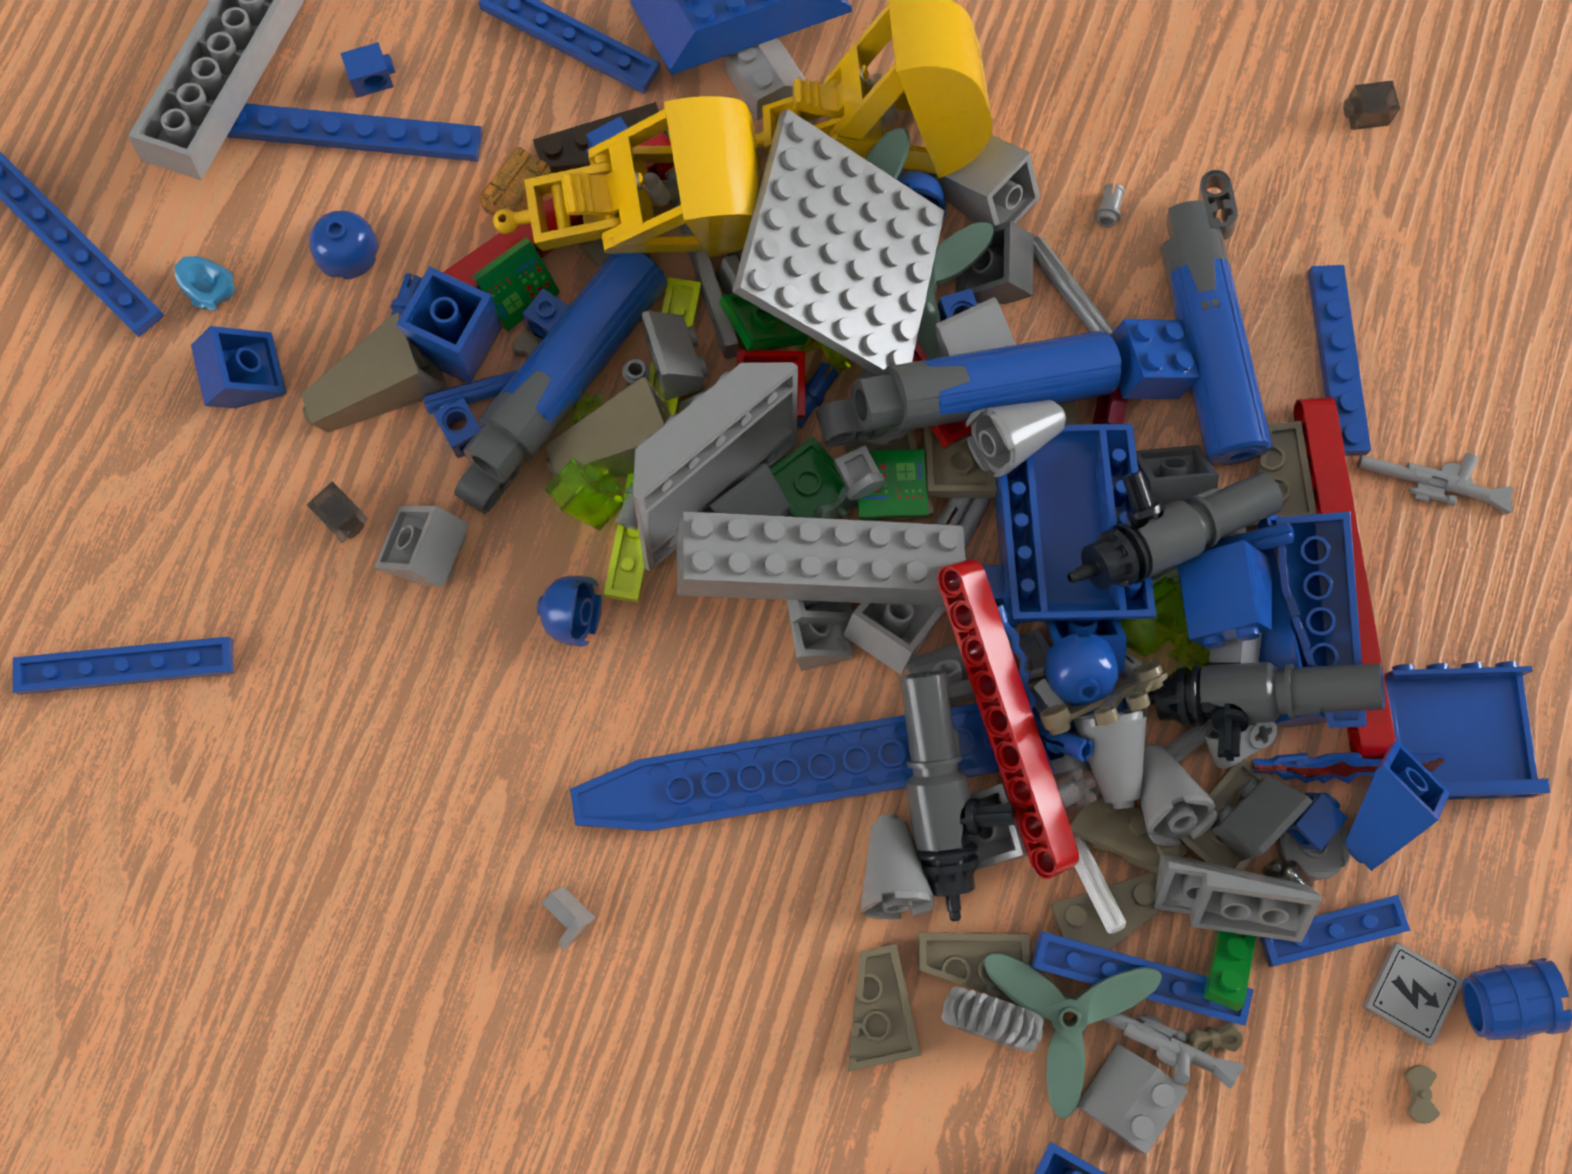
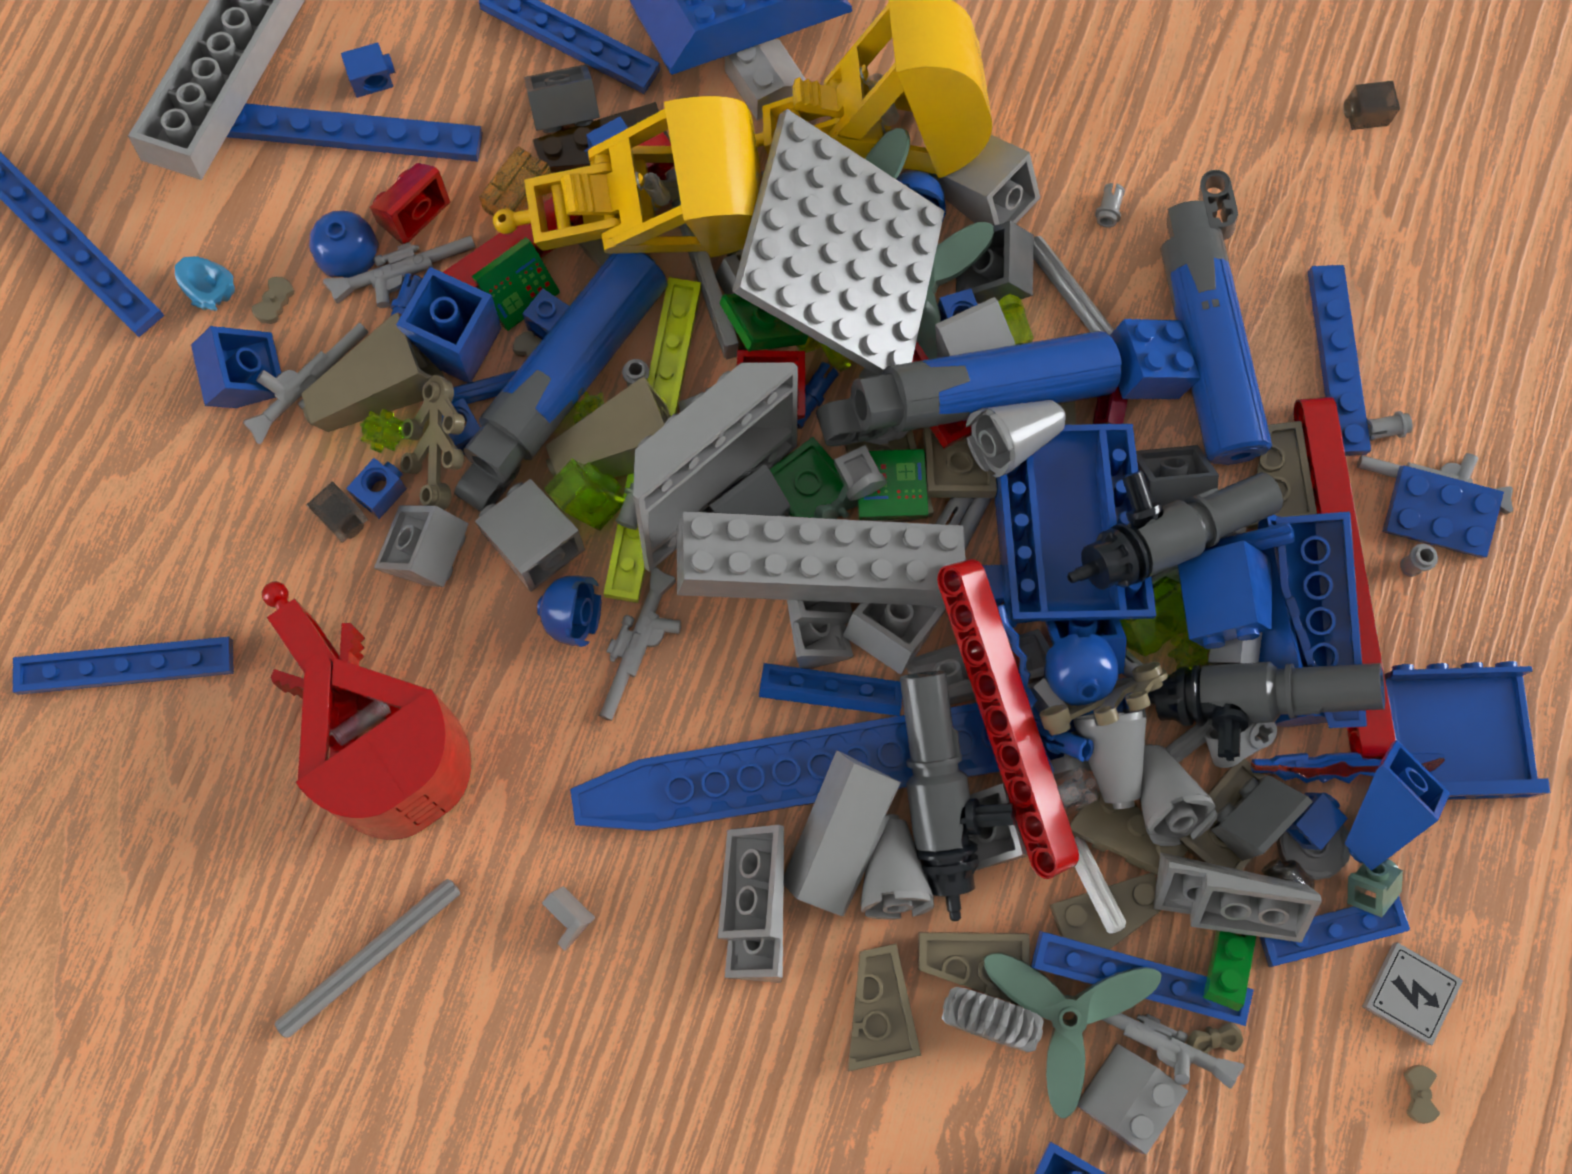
light grey slope [642,311,708,401] -> none
blue piece [1462,958,1572,1040] -> none
none -> light grey piece [243,323,369,444]
none -> dark tan piece [252,277,294,324]
none -> red piece [261,581,471,840]
none -> light grey axle [275,879,460,1038]
none -> light grey piece [323,236,476,308]
none -> blue brick [346,458,407,519]
none -> clear neon green gear [360,409,404,453]
none -> red slope [370,163,451,244]
none -> dark tan plant [400,375,465,510]
none -> light grey slope [475,479,585,592]
none -> dark grey slope [524,64,600,133]
none -> light grey piece [599,567,681,721]
none -> light grey slope [718,825,784,983]
none -> blue plate [759,663,902,716]
none -> light grey slope [784,750,901,916]
none -> clear neon green tile [998,294,1034,345]
none -> sand green brick [1347,859,1403,918]
none -> light grey pin [1367,411,1413,441]
none -> blue plate [1382,465,1504,558]
none -> light grey pin [1400,544,1438,577]

